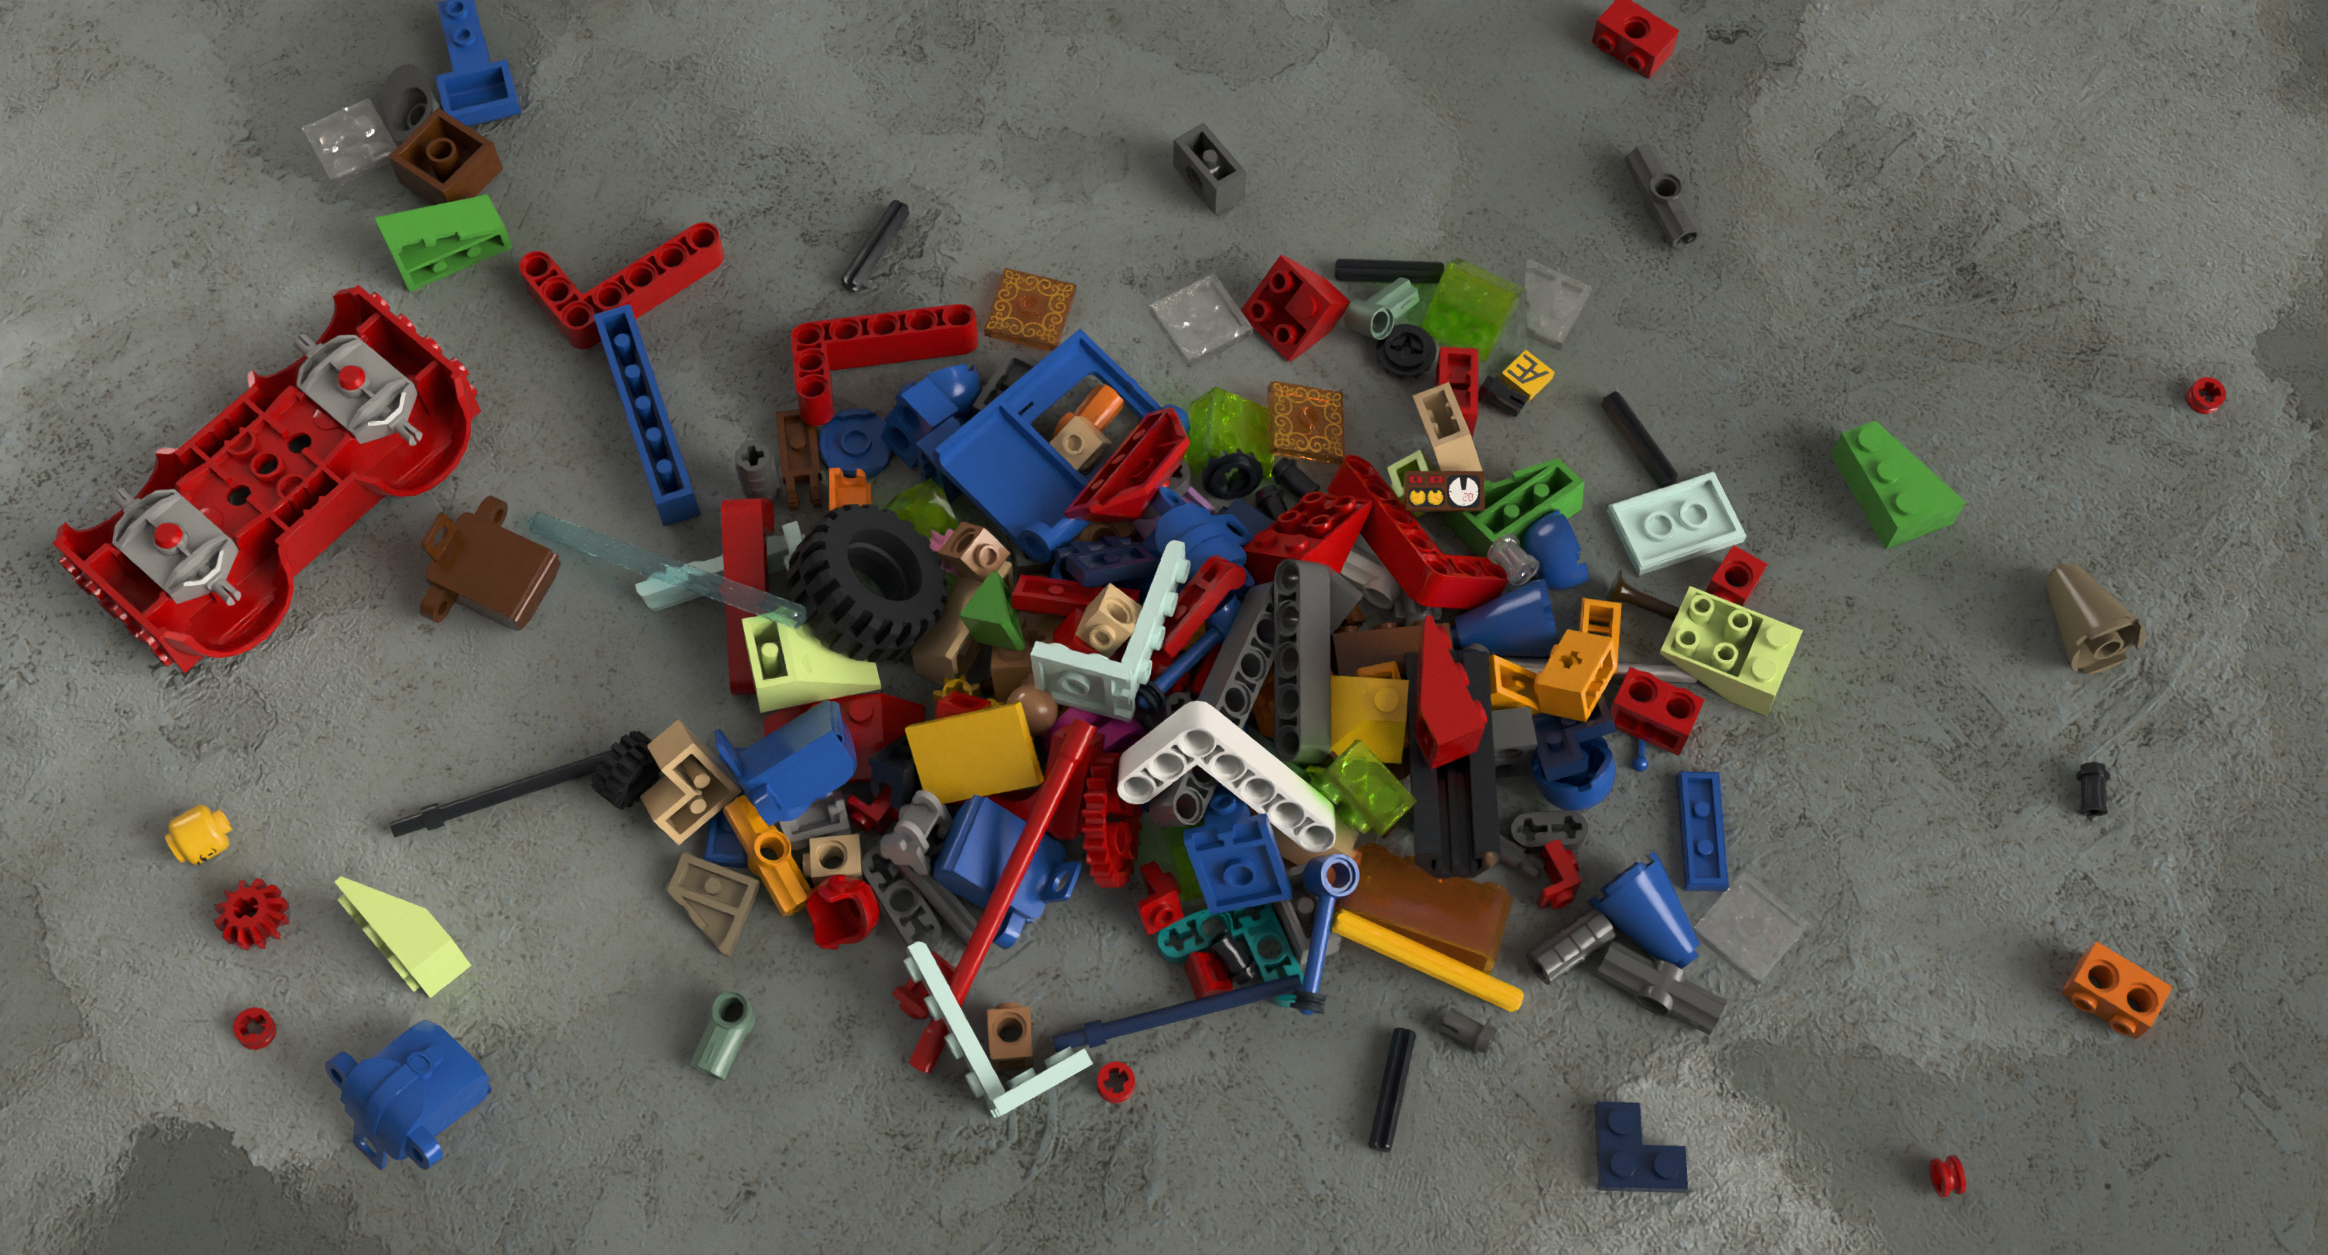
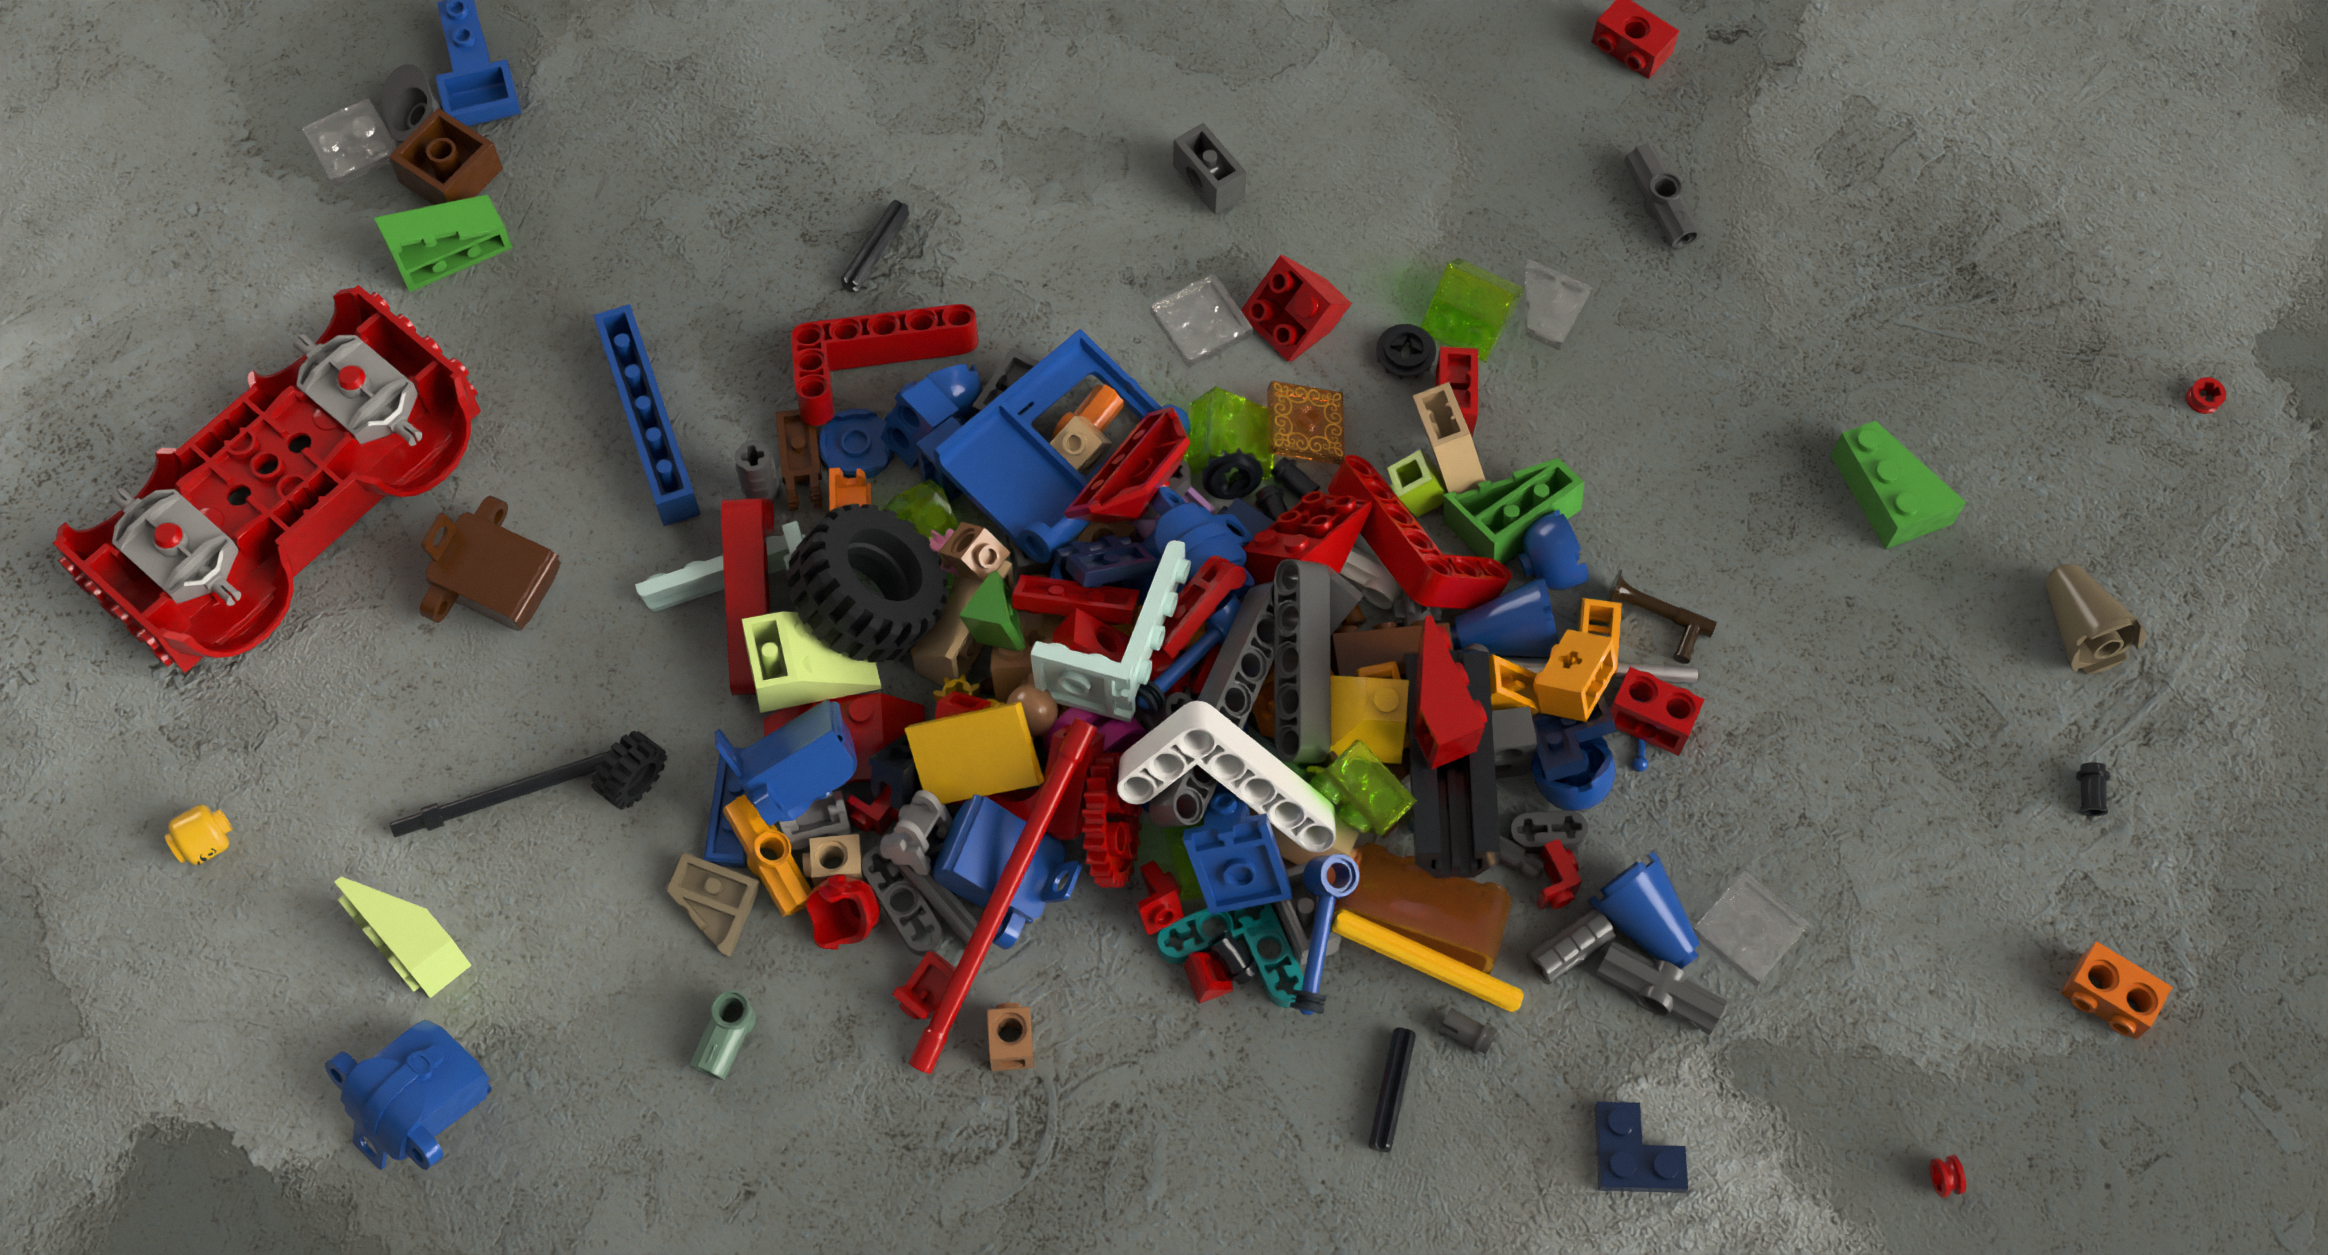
red gear [214,878,289,951] -> none
red bush [233,1007,276,1050] -> none
red beam [519,222,724,349] -> none
clear light blue axle [528,512,807,629] -> none
tan brick [640,719,742,845] -> none
light aqua bracket [903,942,1093,1118] -> none
clear orange plate [984,268,1077,352] -> none
dark blue bar [1052,974,1302,1052] -> none
tan brick [1075,583,1142,658] -> none
red bush [1096,1061,1135,1103] -> none
black axle [1335,259,1445,284] -> none
sand green piece [1344,277,1420,340] -> none
tile [1404,471,1485,512] -> none
black pin [1478,375,1528,418] -> none
clear bush [1487,533,1539,586] -> none
yellow tile [1500,350,1554,402] -> none
black axle [1601,391,1678,488] -> none
light aqua tile [1607,472,1746,576] -> none
yellowish green slope [1660,586,1803,716] -> none
blue tile [1676,771,1729,892] -> none
red brick [1705,545,1768,607] -> none

